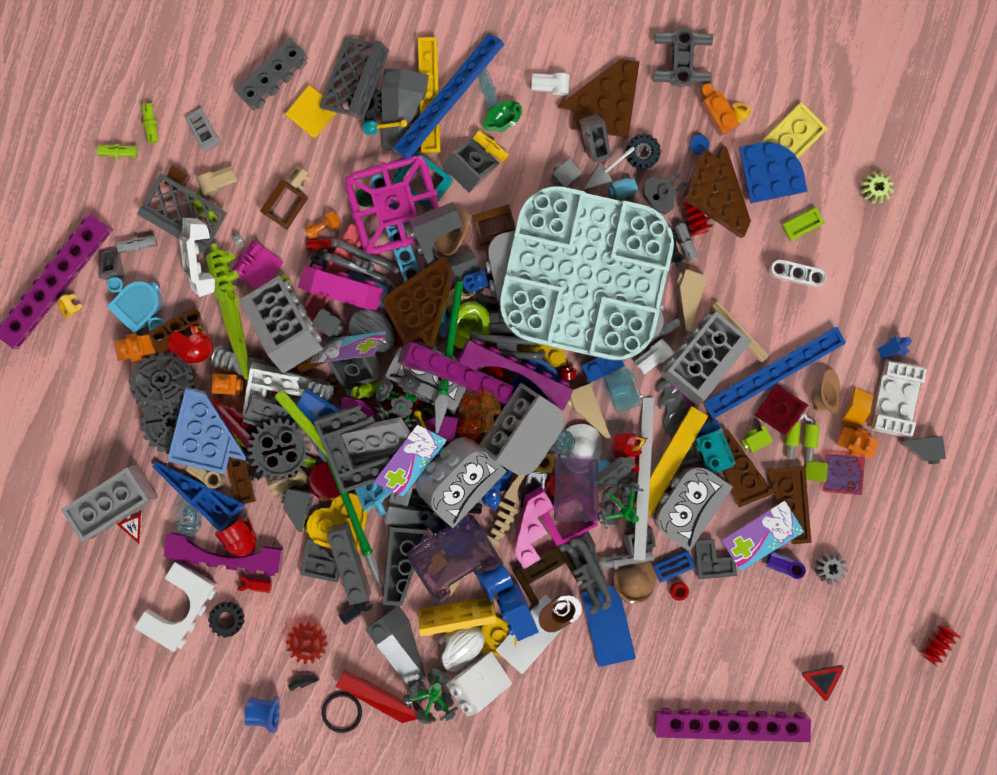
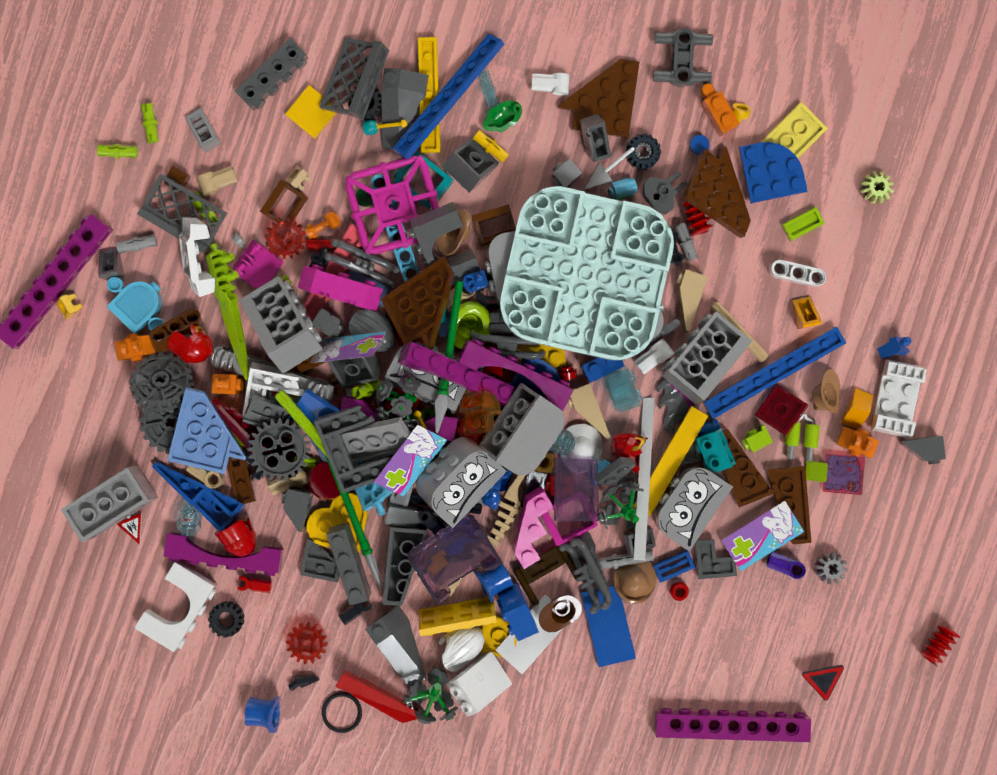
none -> clear red gear [264,217,307,260]
none -> light orange slope [792,296,822,329]

